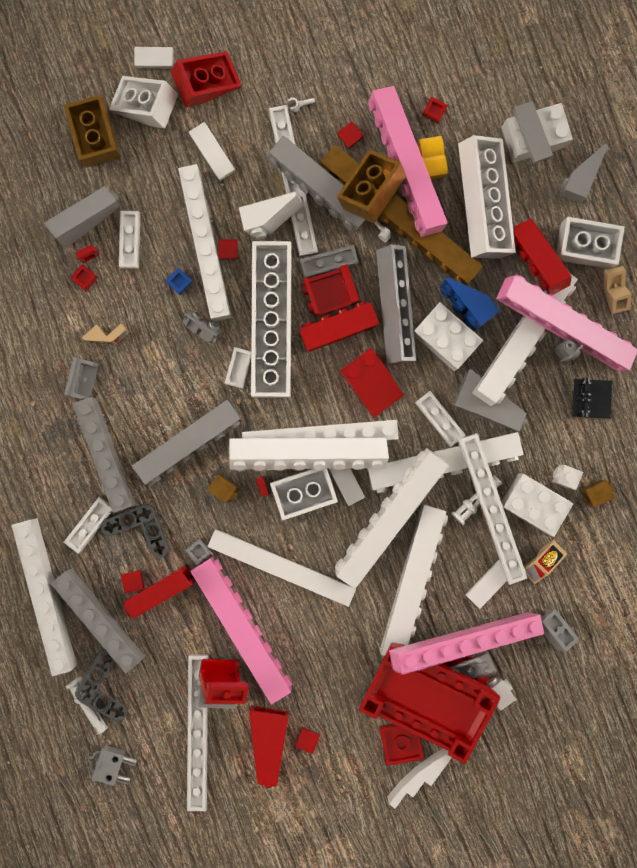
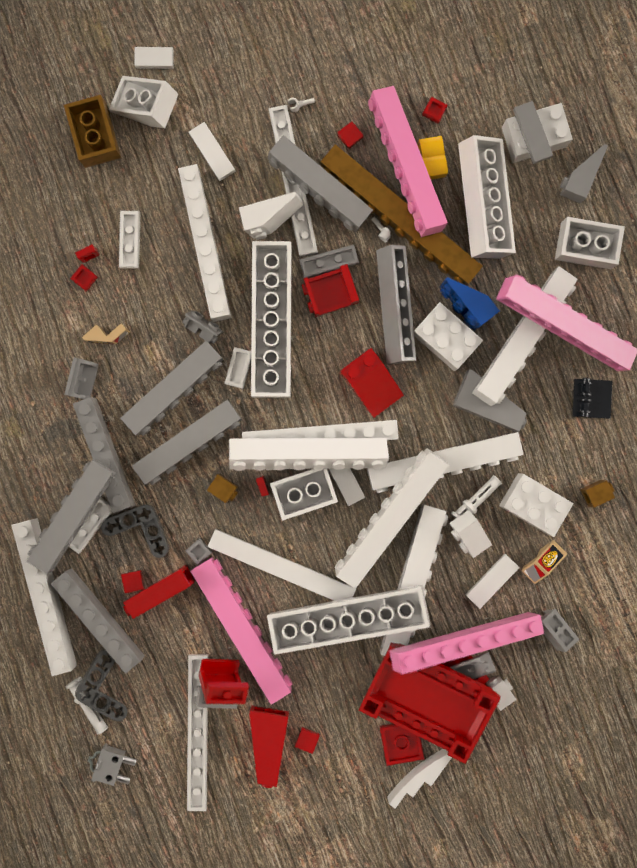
light grey slope [44,186,121,248] -> none
blue plate [165,267,193,295] -> none
red slope [170,51,242,108] -> none
red tile [219,239,238,260] -> none
red brick [299,301,379,353] -> none
pearl gold brick [337,149,406,223] -> none
white tile [415,391,466,447] -> none
white tile [458,433,528,585] -> none
red brick [513,218,572,295] -> none
white brick [552,465,583,490] -> none
light grey hinge [554,340,584,363] -> none
tan slope [604,266,632,314] -> none
none -> light grey brick [26,460,117,574]
none -> light grey brick [120,341,224,436]
none -> white brick [267,585,430,655]
none -> white brick [449,510,492,558]

